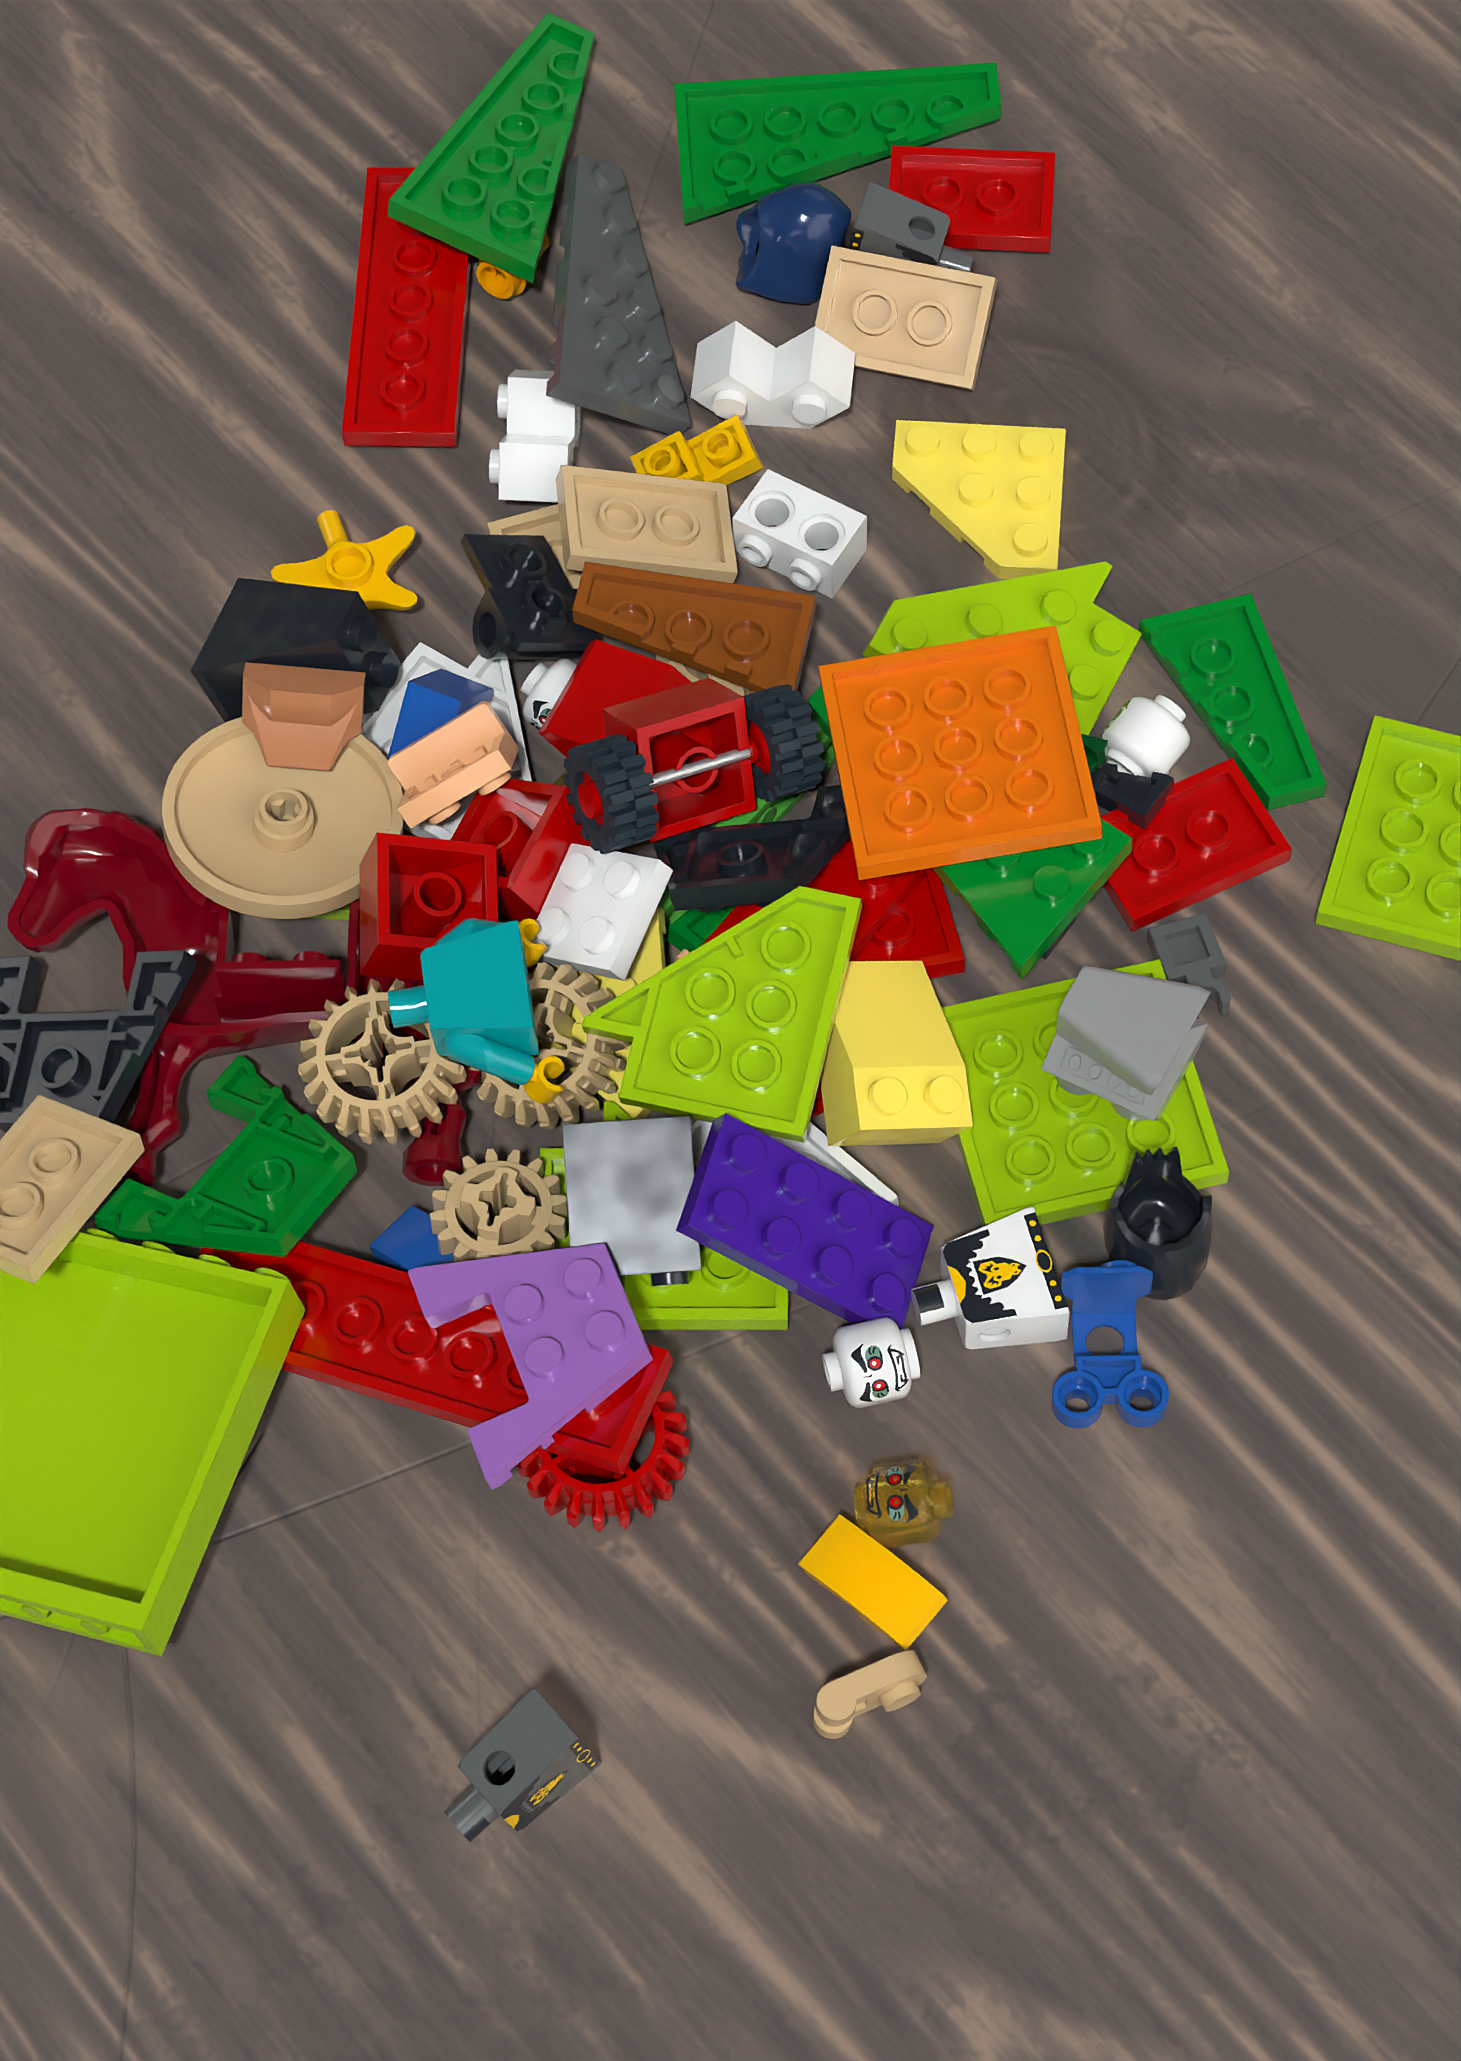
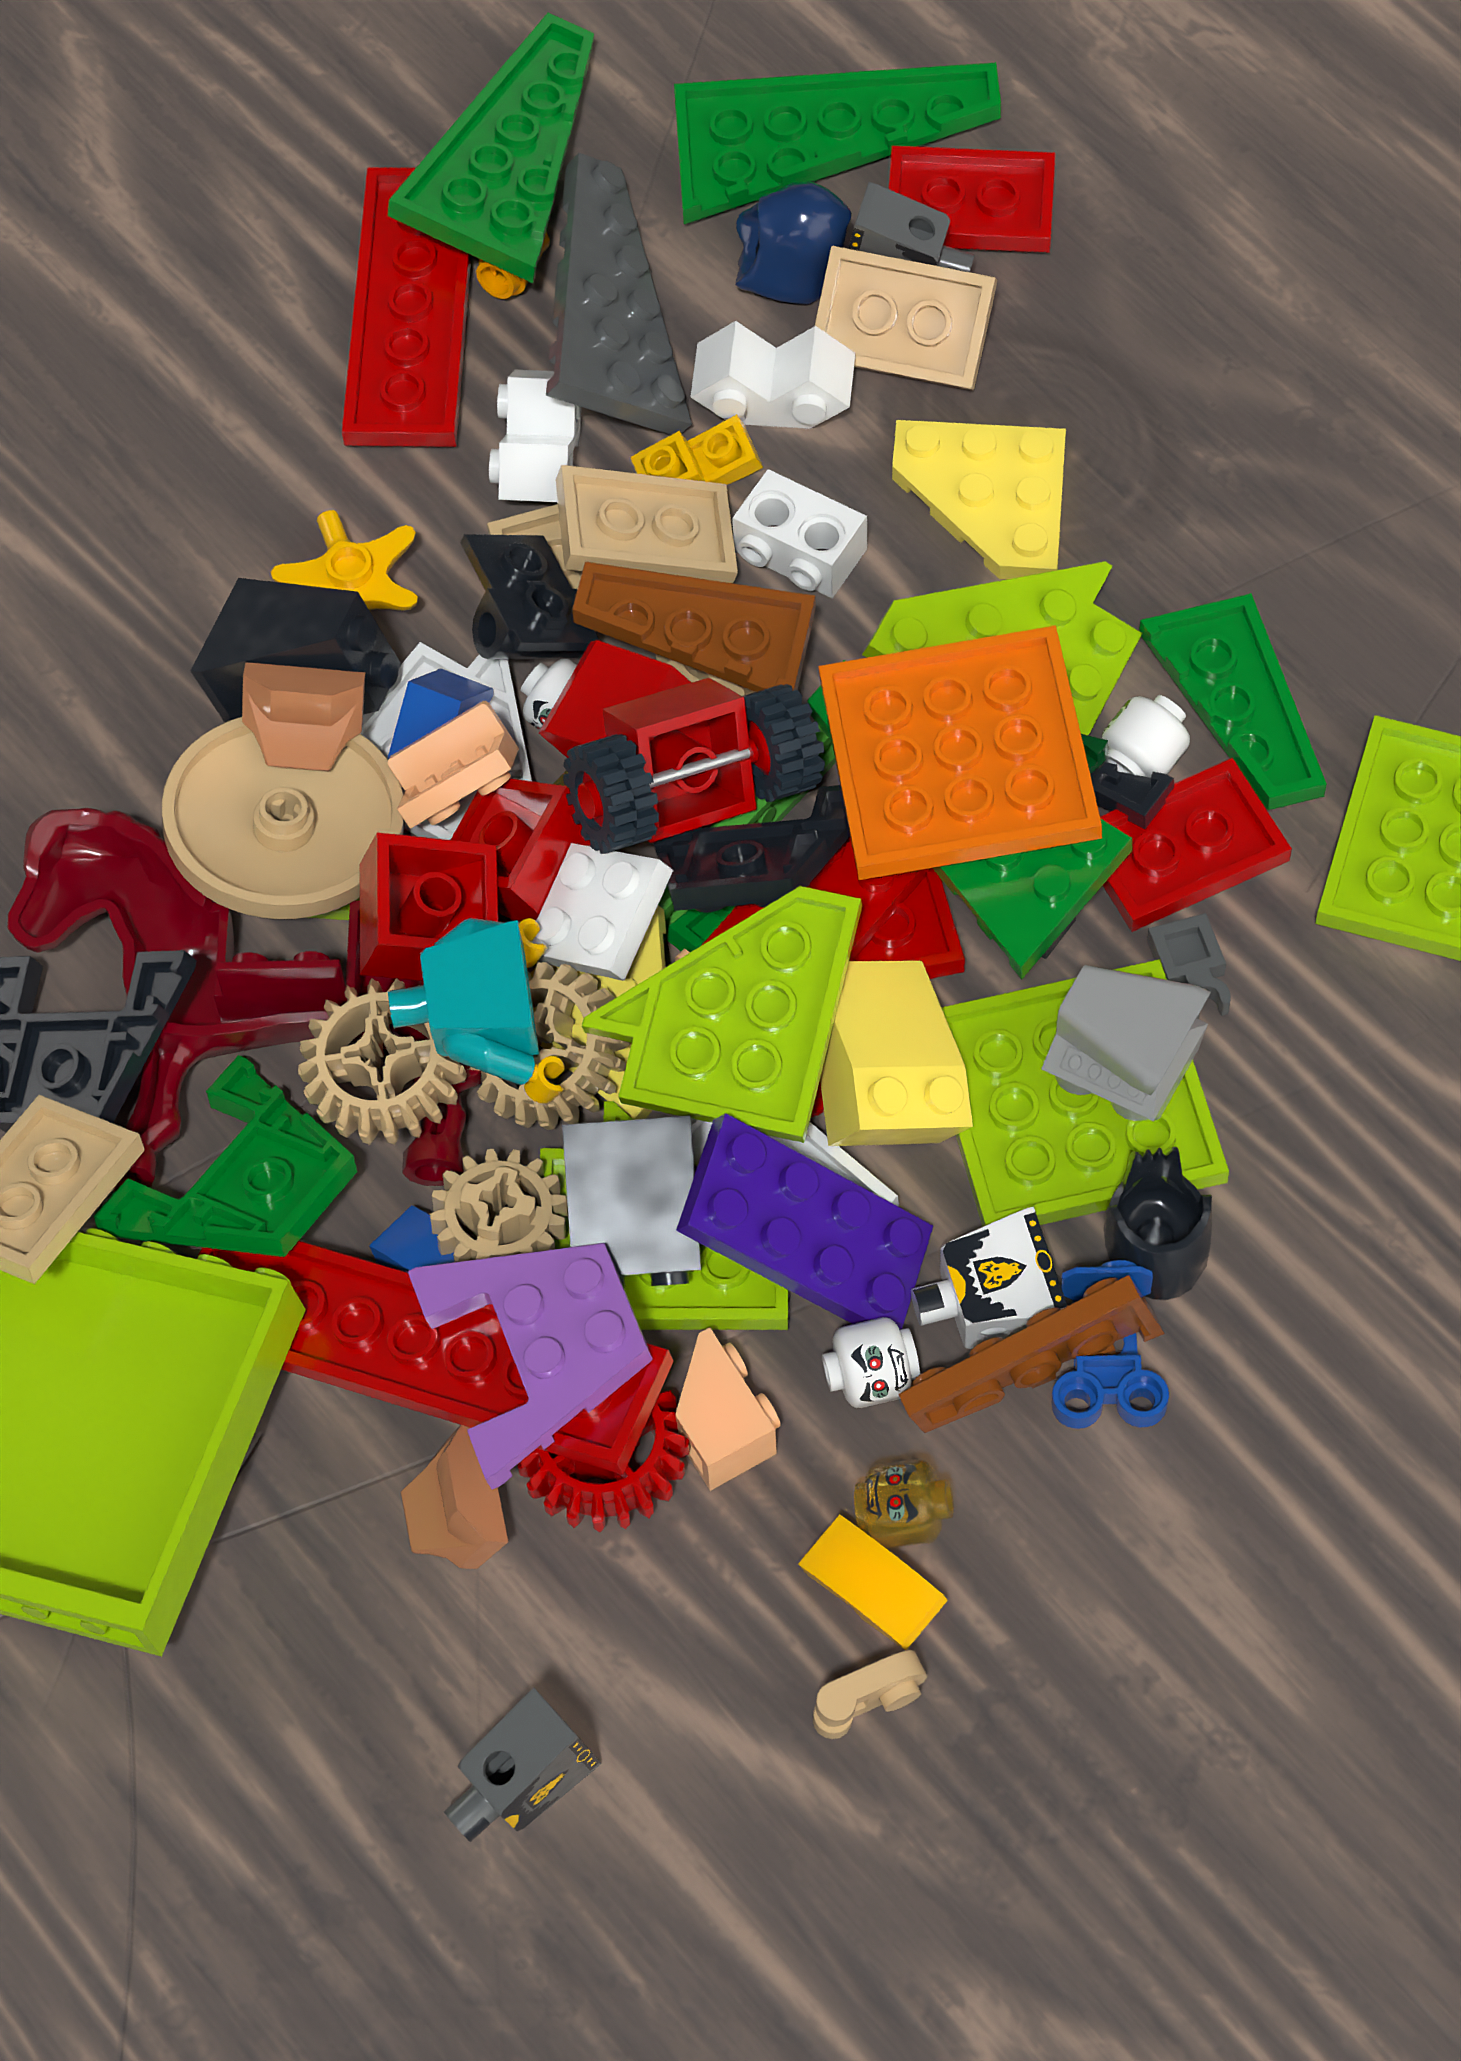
none -> nougat slope [401,1425,508,1569]
none -> light nougat slope [675,1327,781,1491]
none -> dark orange wing [899,1275,1165,1433]

